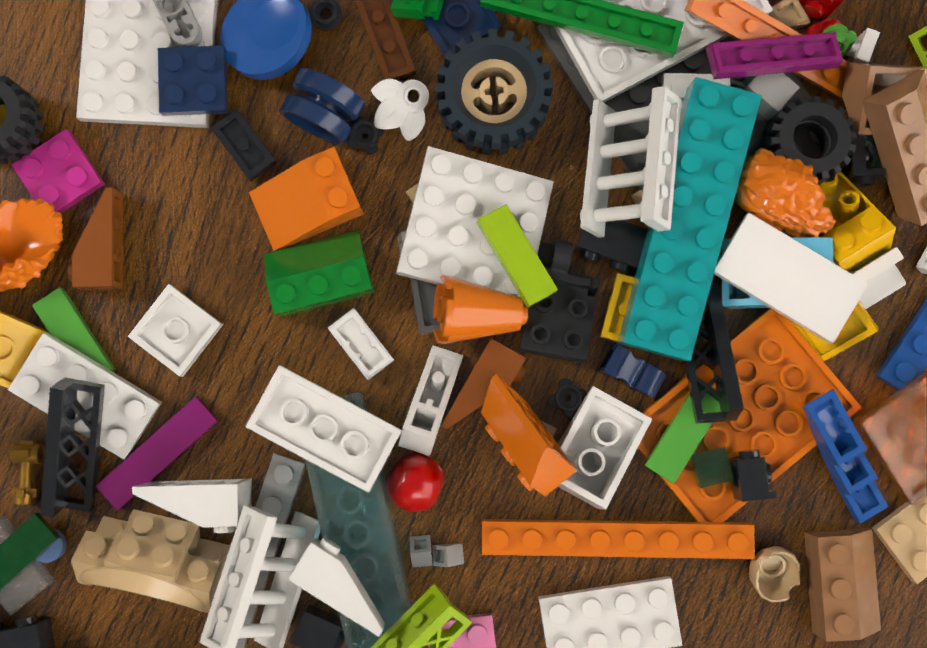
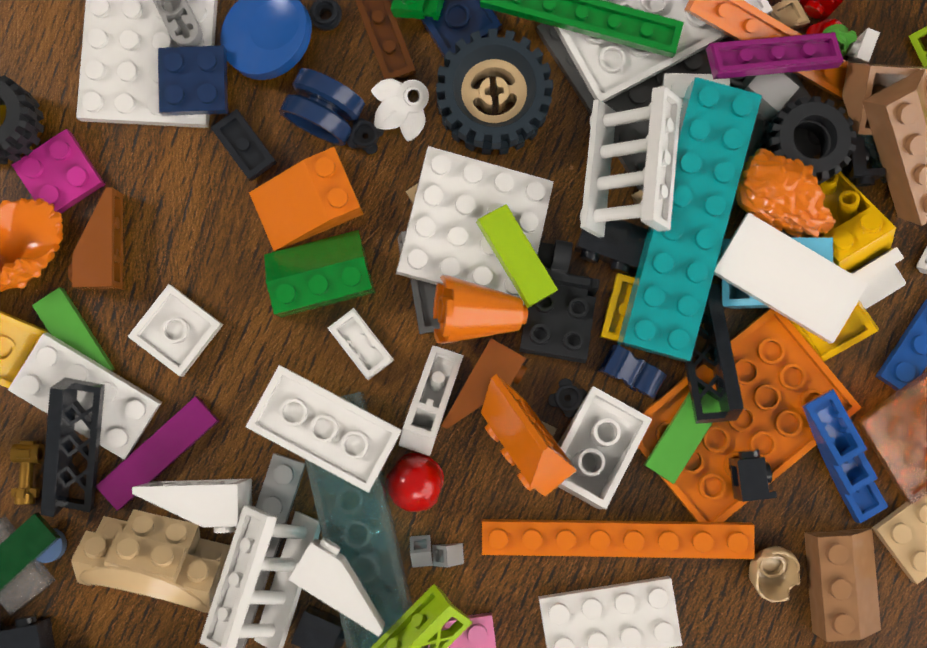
clear green plate [691,446,734,488] -> none

